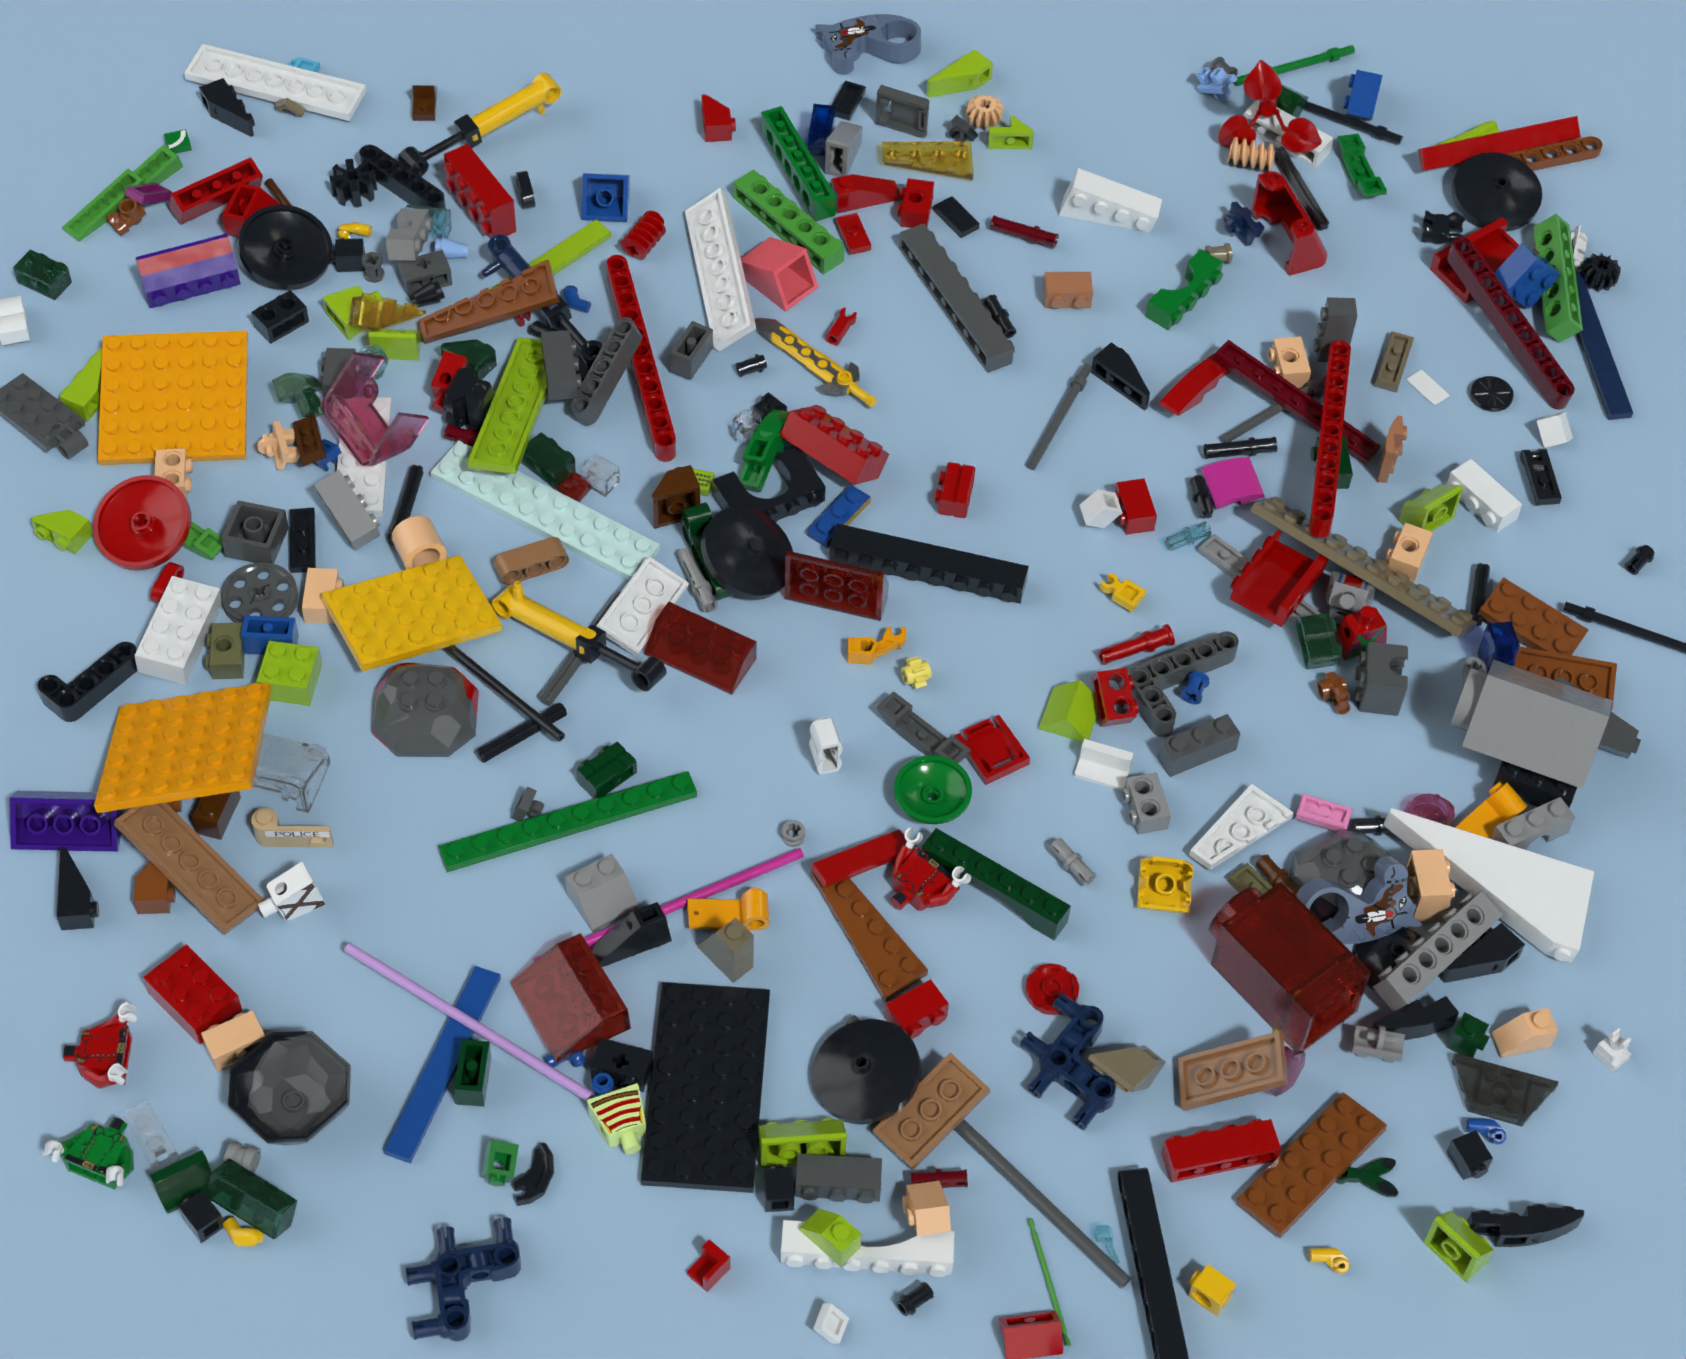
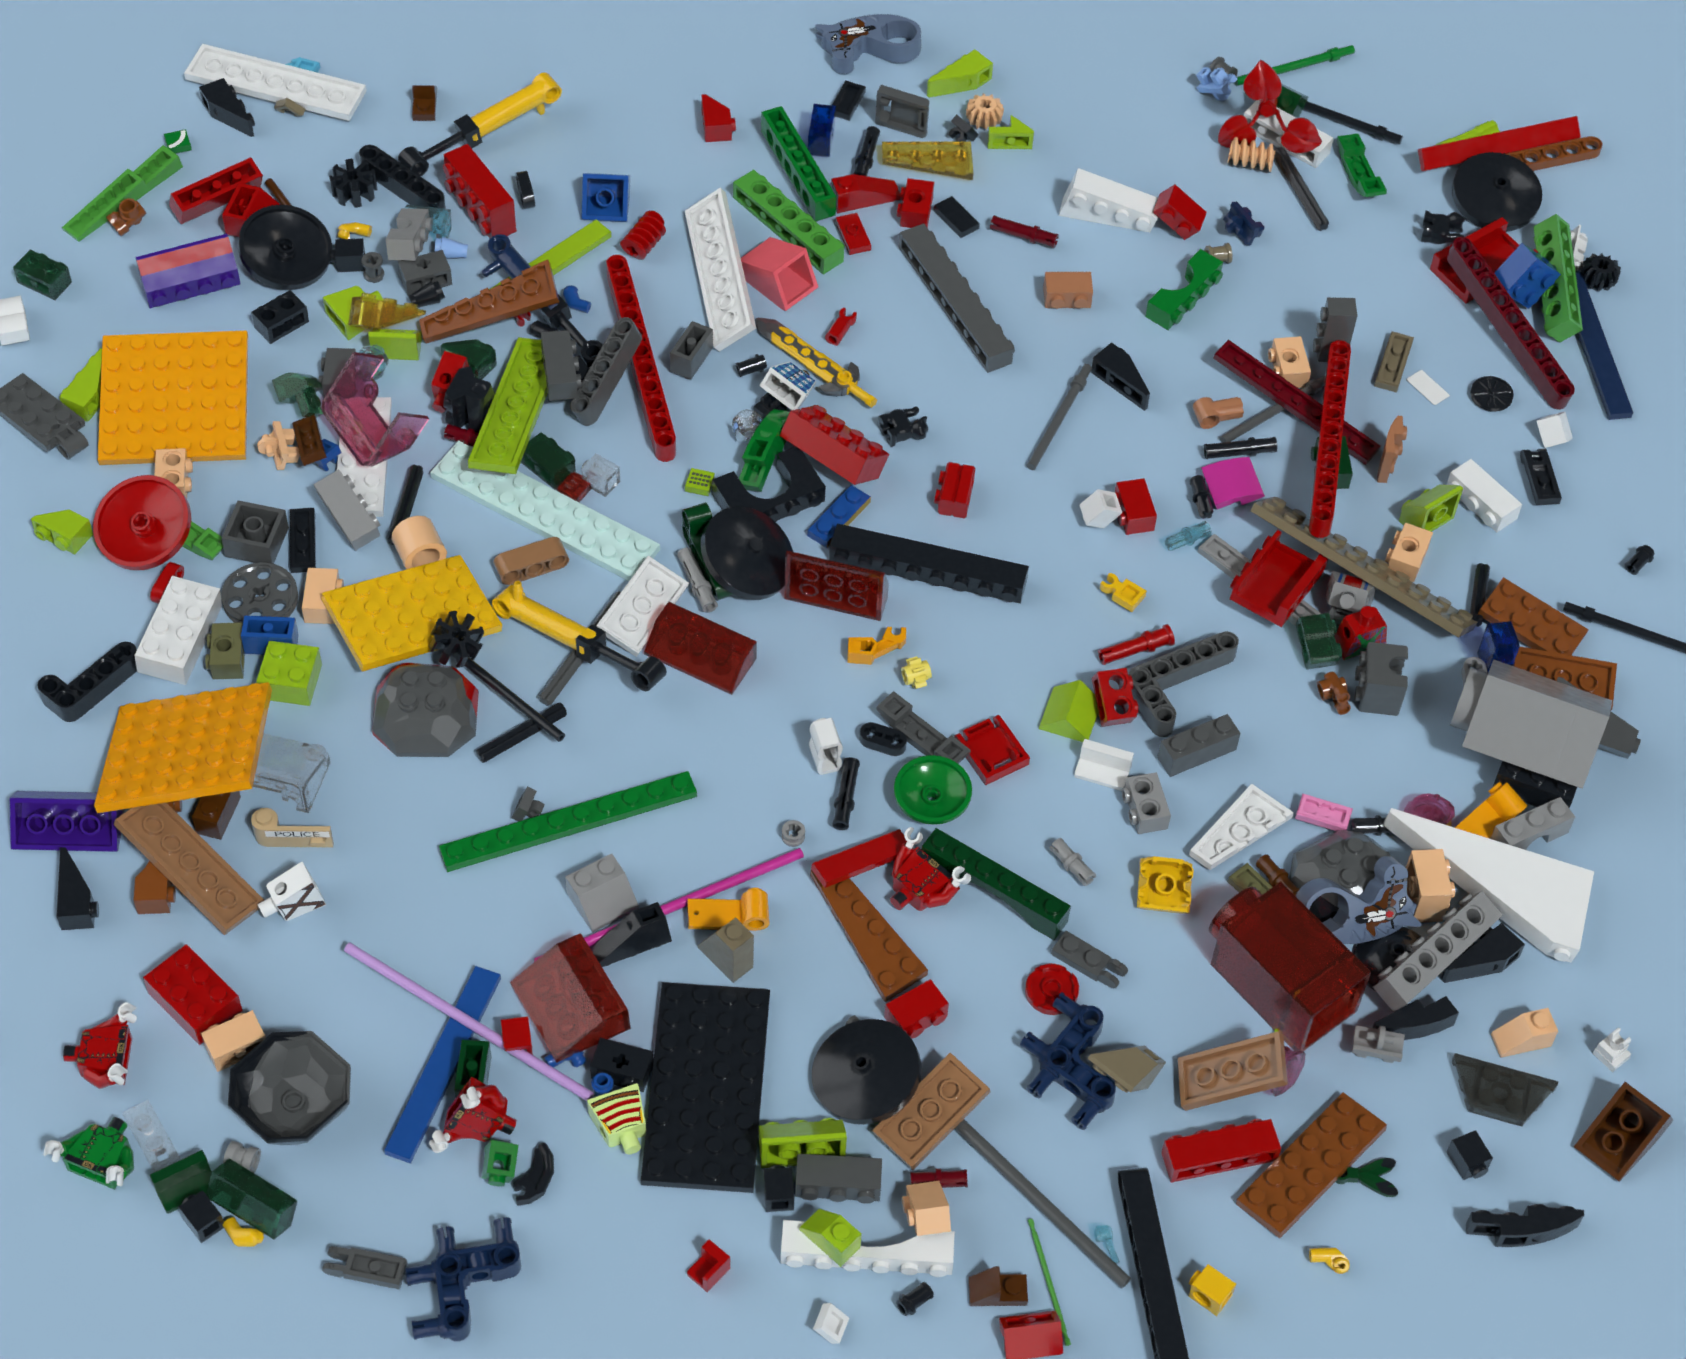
magenta tile [125,183,173,204] -> none
dark green brick [576,742,637,799] -> none
reddish brown slope [652,465,700,529] -> none
light grey slope [825,121,862,177] -> none
black pin [983,295,1017,339] -> none
red slope [1159,353,1231,416] -> none
blue bush [1180,671,1210,705] -> none
red windscreen [1251,171,1328,276] -> none
blue brick [1343,70,1383,119] -> none
lime slope [1424,1211,1494,1282] -> none
dark green brick [1447,1012,1490,1060] -> none
blue arm [1466,1118,1506,1145] -> none
none -> dark grey hinge [322,1246,408,1290]
none -> black gear [429,611,484,668]
none -> red torso [429,1077,517,1153]
none -> red panel [501,1016,533,1055]
none -> white torso [760,362,816,410]
none -> black pin [832,757,860,830]
none -> black pin [853,126,880,176]
none -> black beam [859,722,907,756]
none -> black animal [878,406,928,447]
none -> reddish brown slope [969,1266,1028,1306]
none -> dark grey hinge [1051,931,1128,989]
none -> red brick [1153,184,1207,240]
none -> nougat piece [1193,397,1244,429]
none -> reddish brown slope [1574,1082,1673,1182]

